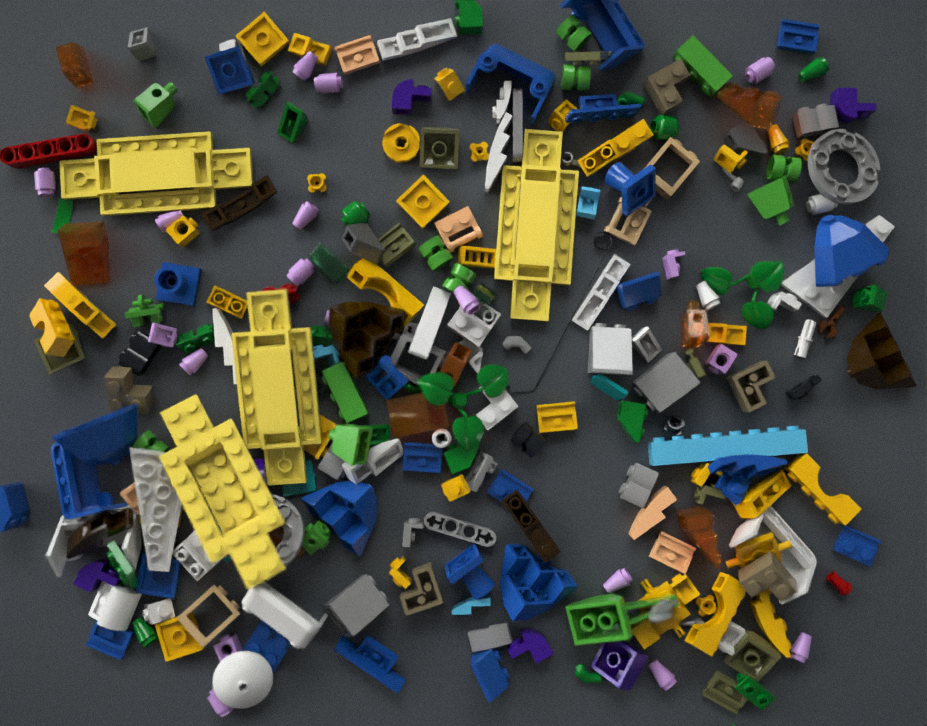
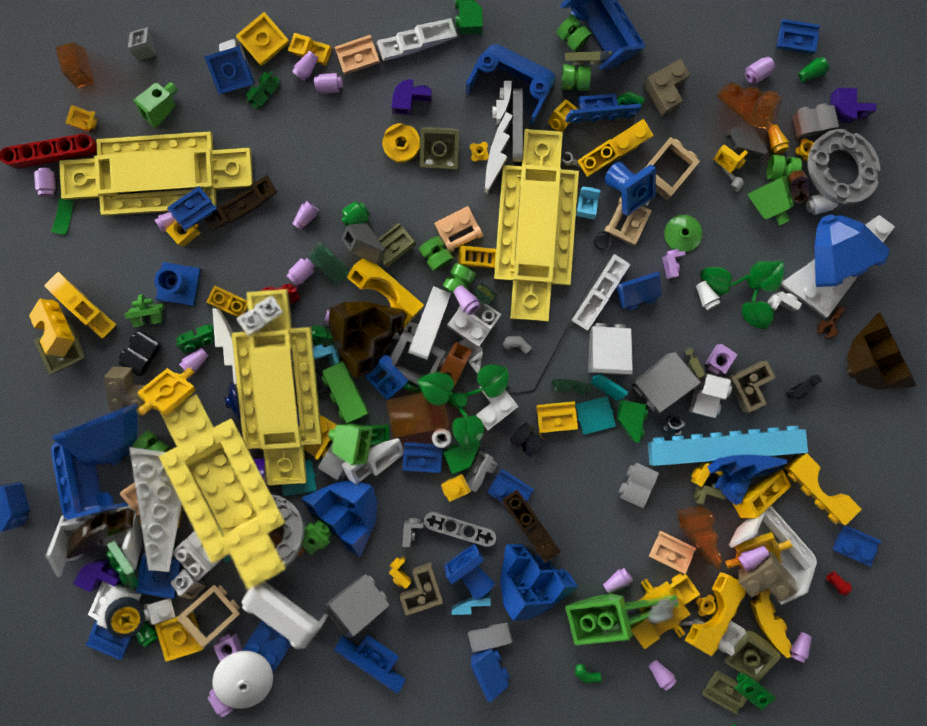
clear orange slope [58,221,110,285] -> none
lavender bracket [148,323,177,347] -> none
green slope [277,102,309,143] -> none
yellow plate [307,173,327,193] -> none
yellow plate [396,174,450,229] -> none
yellow bracket [434,68,465,101] -> none
dark purple brick [508,628,554,663] -> none
dark purple slope [590,640,649,691] -> none
light nougat slope [629,486,677,540] -> none
white slope [632,326,662,363] -> none
green head [650,115,680,141] -> none
bright green brick [672,35,733,98] -> none
clear orange torso [681,300,710,347] -> none
yellow slope [706,323,747,346] -> none
white axle [794,319,816,358] -> none
green slope [852,285,888,313] -> none
none -> wheel [104,597,145,638]
none -> yellow plate [137,367,195,416]
none -> blue plate [167,186,217,232]
none -> light grey bracket [171,569,207,600]
none -> clear blue dish [224,382,241,420]
none -> white slope [237,296,283,337]
none -> clear green slope [550,379,593,395]
none -> teal piece [575,396,616,435]
none -> bright green dish [664,215,702,252]
none -> white brick [689,374,732,418]
none -> lavender cone [738,546,770,571]
none -> reddish brown beam [788,170,809,204]

